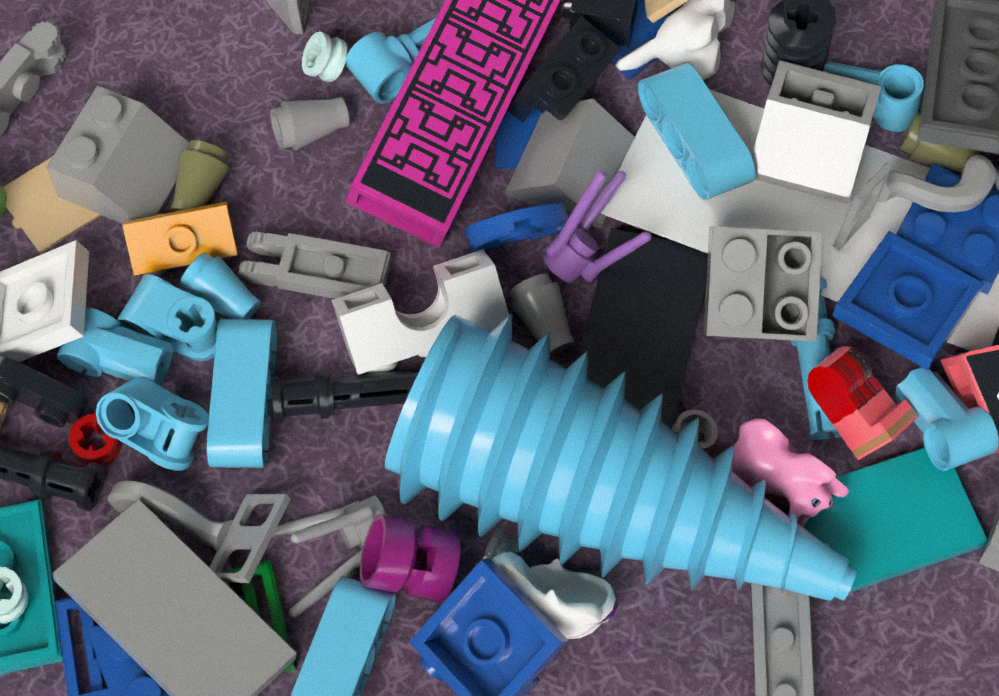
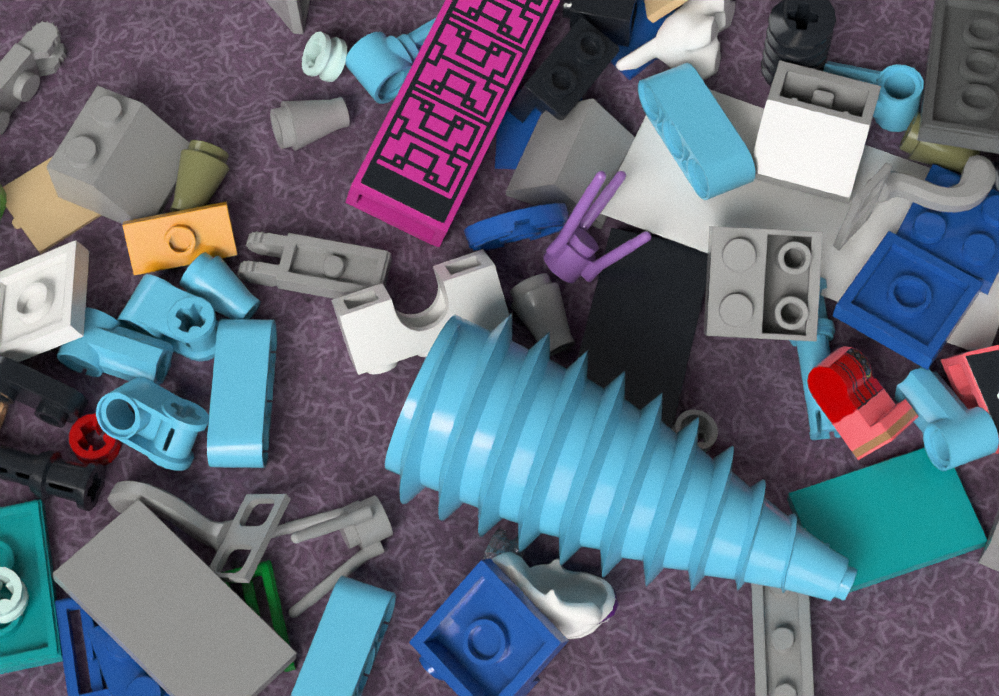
black pin [271,370,420,423] -> none
magenta wheel [360,514,461,603] -> none
bright pink animal [732,418,849,527] -> none

